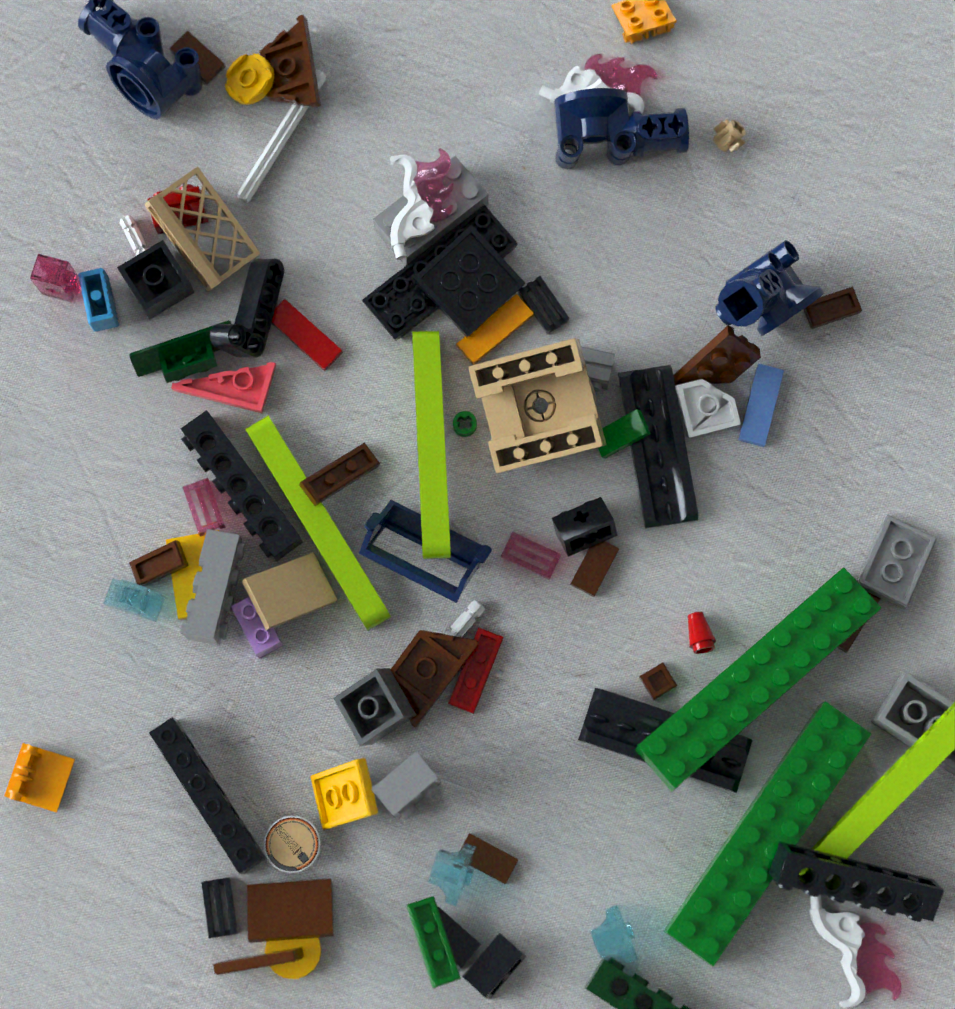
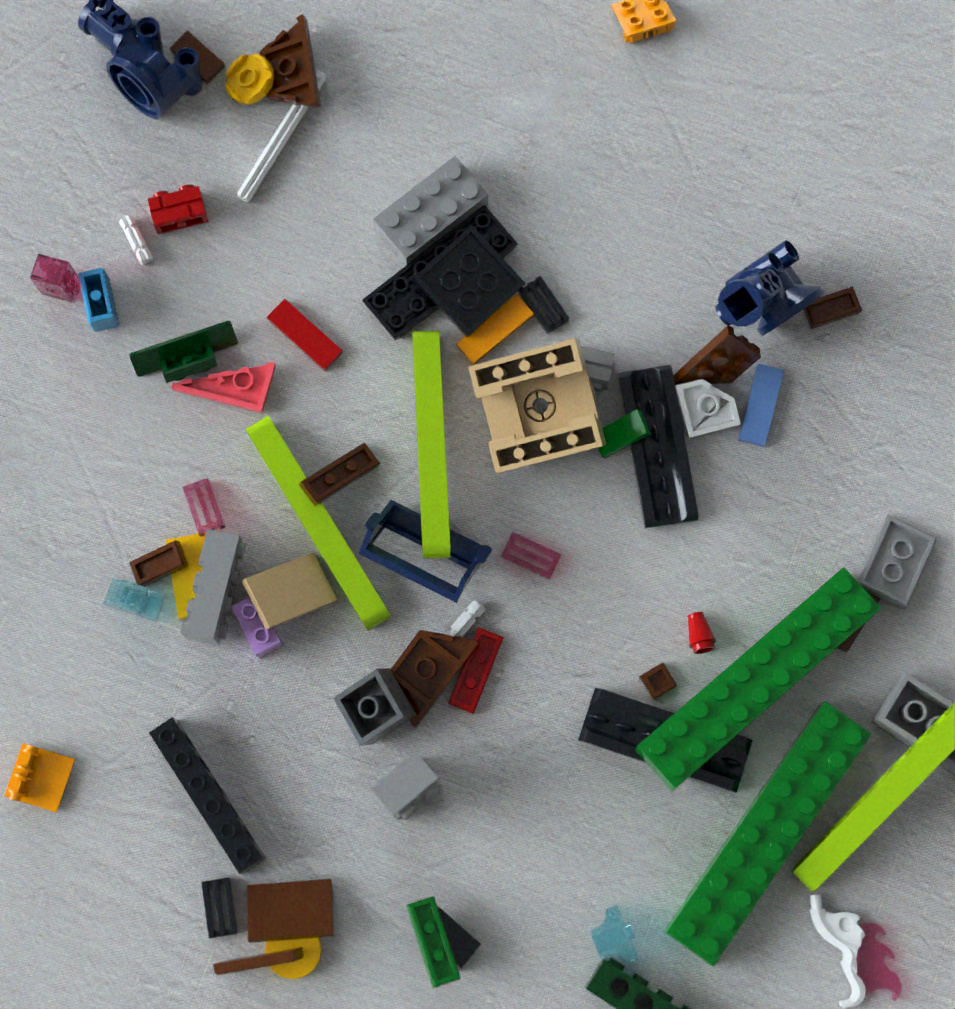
black brick [117,240,195,320] -> none
tan fence [144,166,261,291] -> none
black brick [180,410,303,561] -> none
black beam [210,258,284,357] -> none
piece [264,816,320,873] -> none
yellow tile [311,758,379,830] -> none
piece [390,148,454,260] -> none
clear light blue brick [428,843,476,906] -> none
green bush [453,411,477,437] -> none
reddish brown tile [456,833,519,885] -> none
black hinge [462,933,526,1000] -> none
piece [539,54,658,114] -> none
black brick [552,497,618,557] -> none
dark blue piece [554,88,689,169] -> none
reddish brown tile [570,541,619,597] -> none
tan gear [713,119,746,152] -> none
black brick [769,842,944,922] -> none

